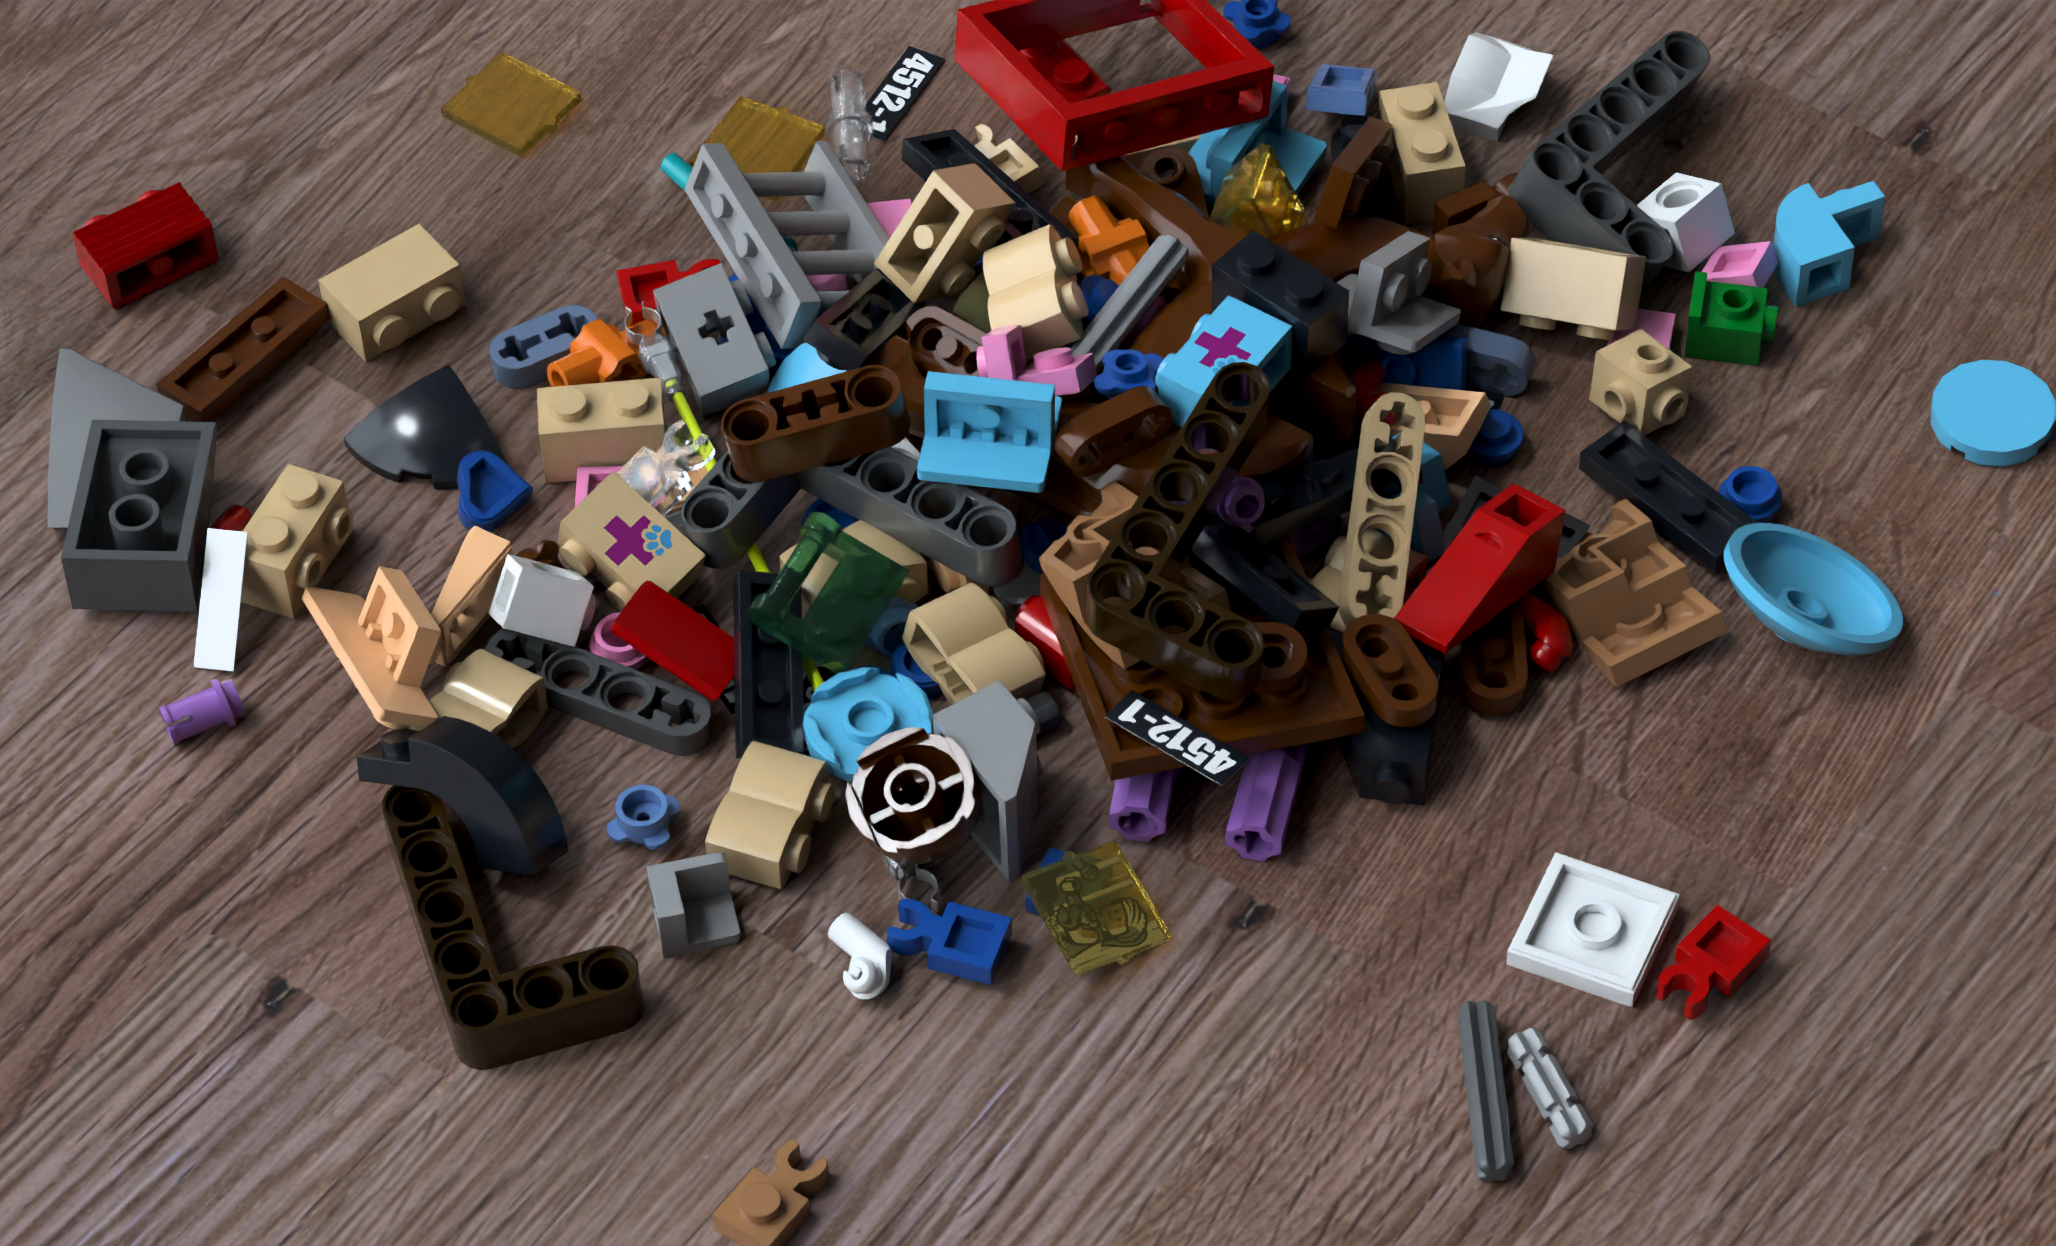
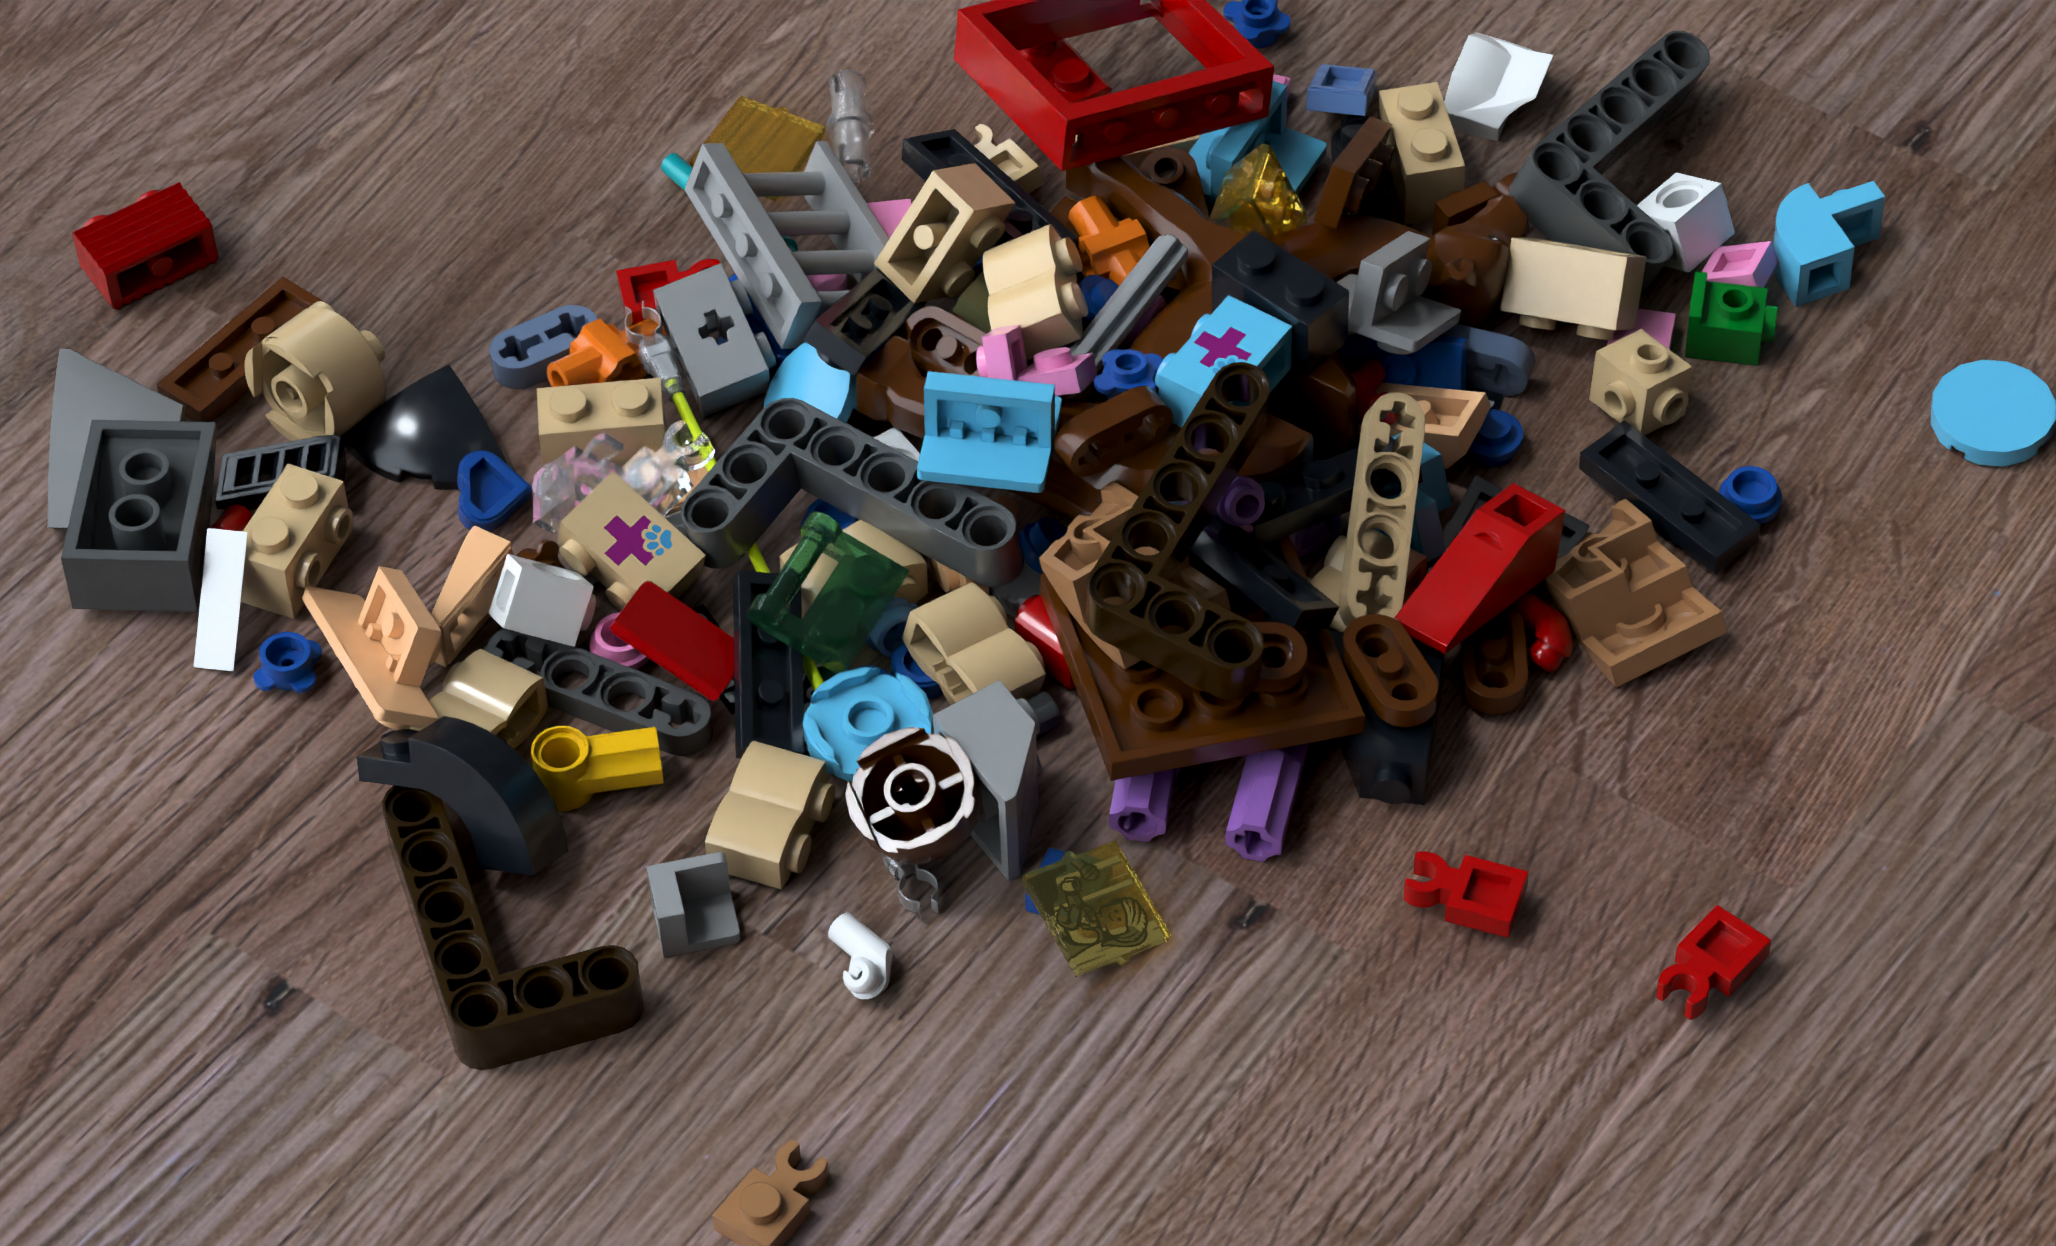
medium lavender pin [158,678,246,745] -> none
tan brick [318,224,466,362] -> none
clear yellow piece [441,52,582,158] -> none
medium blue plate [607,785,680,850] -> none
reddish brown beam [721,365,911,482] -> none
black sticker [848,46,945,141] -> none
blue plate [886,899,1012,985] -> none
black sticker [1105,690,1250,786] -> none
dark grey axle [1458,1000,1514,1182] -> none
white tile [1506,852,1680,1008] -> none
light grey axle [1507,1027,1593,1149] -> none
medium azure dish [1724,523,1903,656] -> none
none -> black slope [215,435,347,509]
none -> tan brick [244,301,386,441]
none -> blue plate [253,632,322,693]
none -> yellow piece [531,726,664,811]
none -> clear plate [532,433,624,534]
none -> red plate [1403,851,1529,938]

